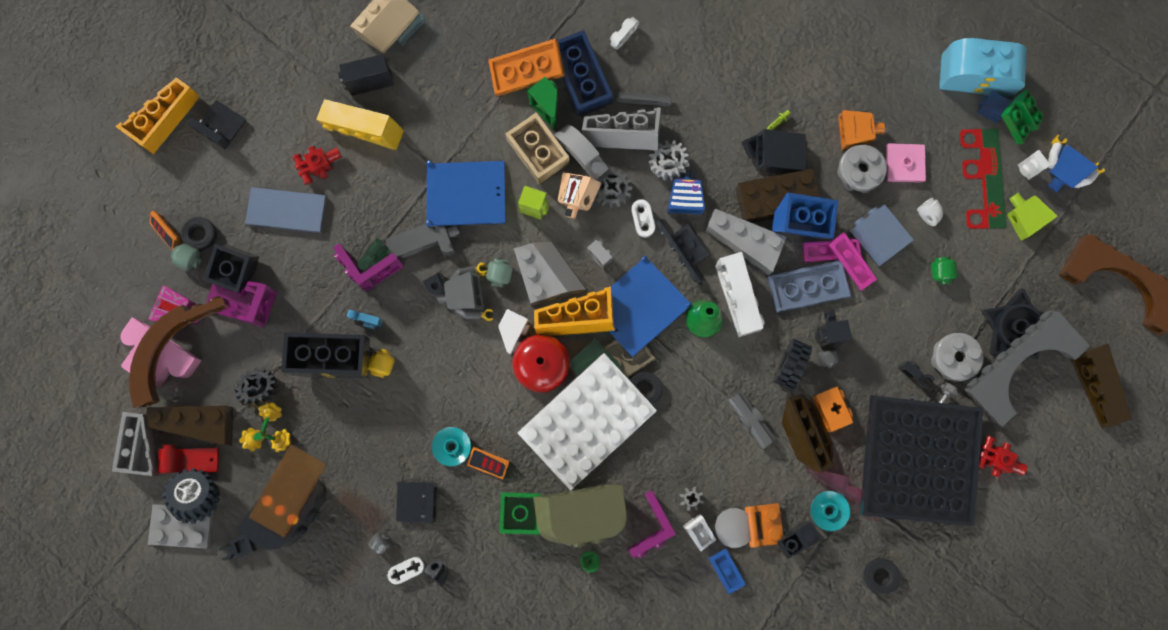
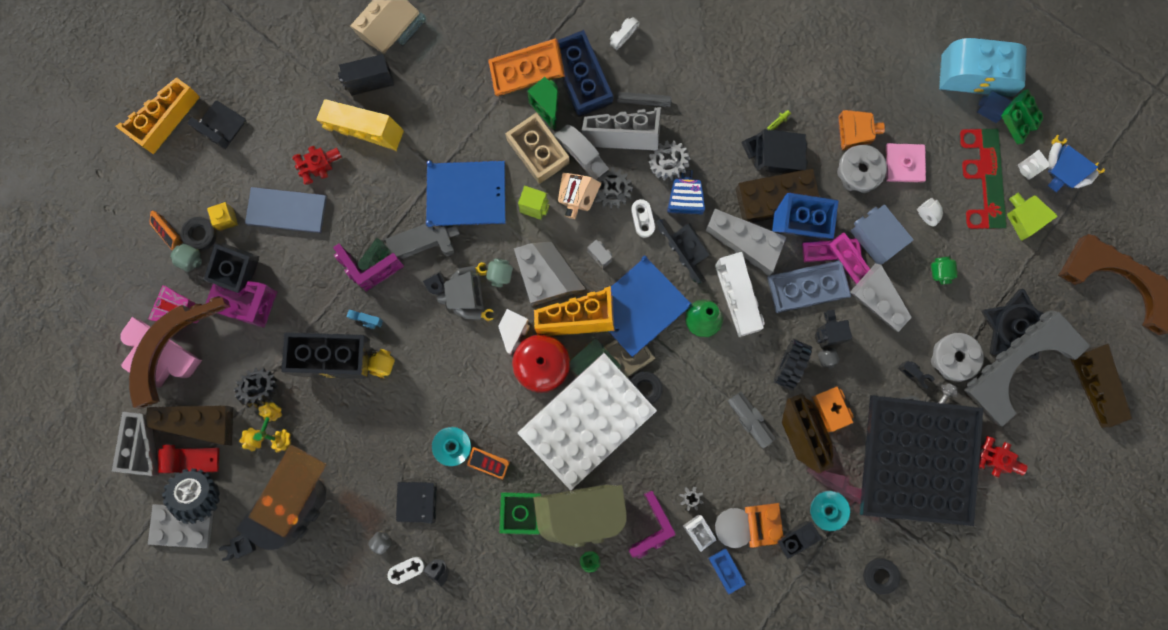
none -> yellow brick [207,202,238,231]
none -> light grey wedge [850,263,912,332]

